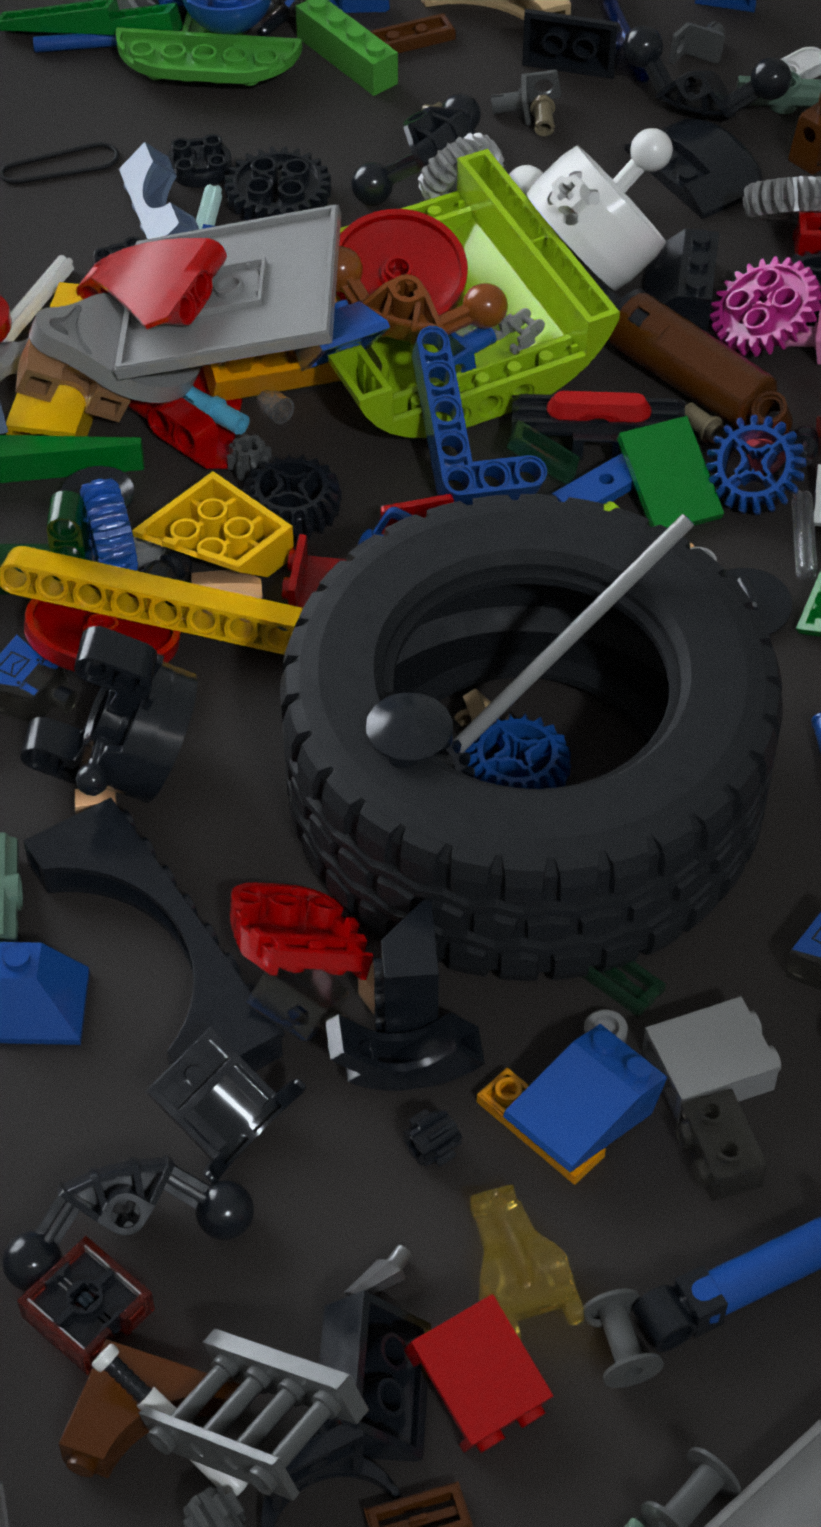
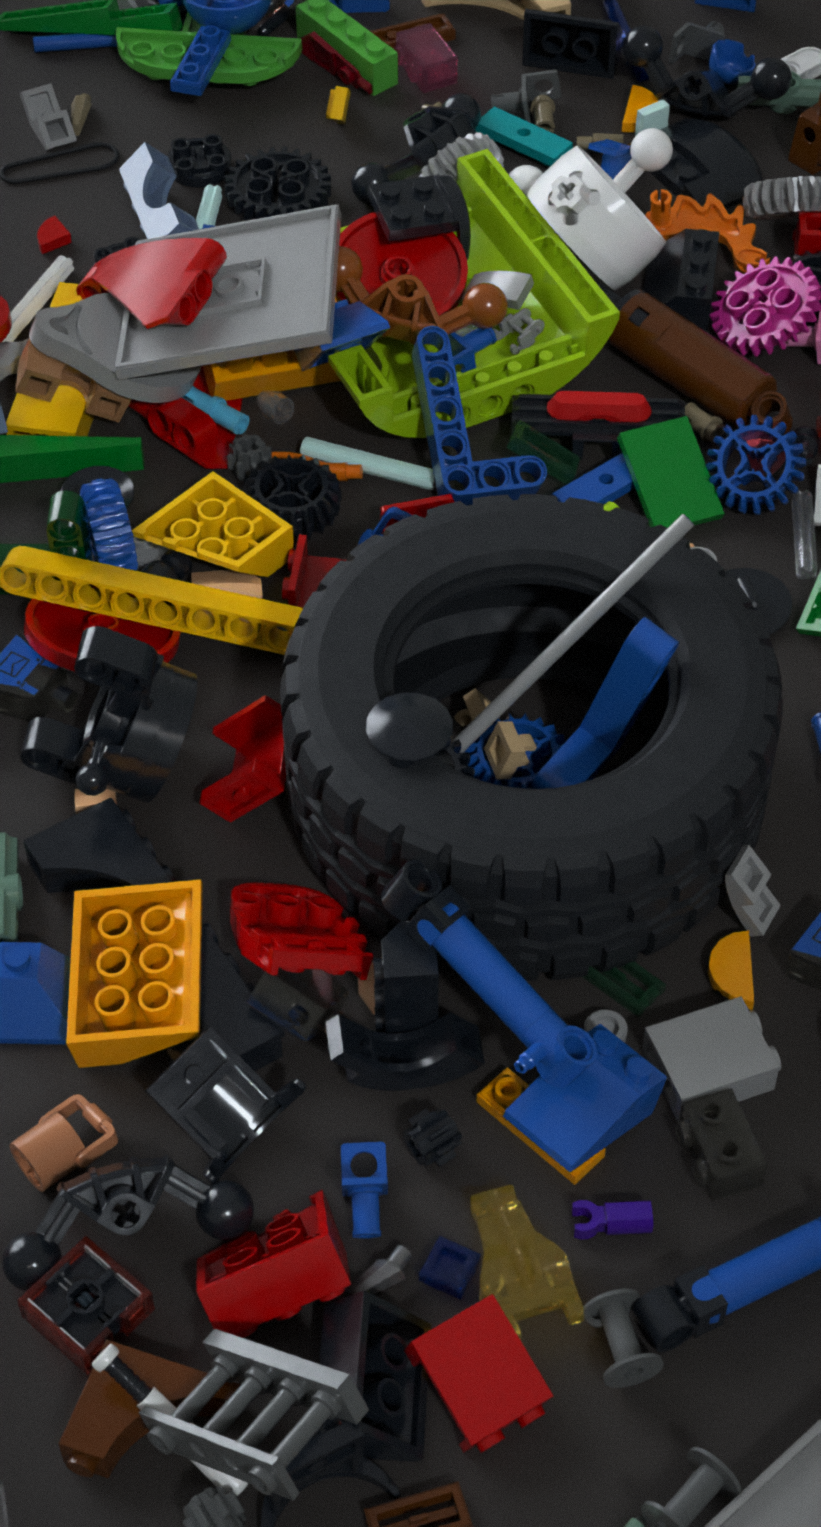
none -> nougat piece [9,1094,118,1192]
none -> light grey slope [20,83,77,151]
none -> red tile [37,215,72,254]
none -> light orange slope [66,879,203,1068]
none -> dark tan bar [71,93,92,136]
none -> blue tile [170,25,231,96]
none -> red wedge [196,1189,351,1338]
none -> red panel [199,695,286,823]
none -> orange animal [272,451,363,481]
none -> dark red piece [300,31,373,94]
none -> light aqua axle [300,437,436,490]
none -> yellow slope [326,86,351,125]
none -> blue bracket [341,1142,388,1239]
none -> black piece [367,175,471,260]
none -> blue piece [381,859,597,1087]
none -> clear pink piece [394,23,458,93]
none -> clear blue tile [419,1236,481,1300]
none -> light grey slope [459,271,534,310]
none -> teal tile [475,106,573,166]
none -> tan tile [484,721,537,779]
none -> blue beam [529,617,680,789]
none -> dark purple bar [571,1200,653,1240]
none -> dark tan bar [576,133,624,154]
none -> blue bracket [588,139,632,179]
none -> light orange tile [622,85,659,133]
none -> light aqua tile [635,100,670,136]
none -> orange animal [645,189,770,274]
none -> light orange tile [707,930,754,1010]
none -> blue hair [709,39,756,86]
none -> light grey slope [725,845,781,937]

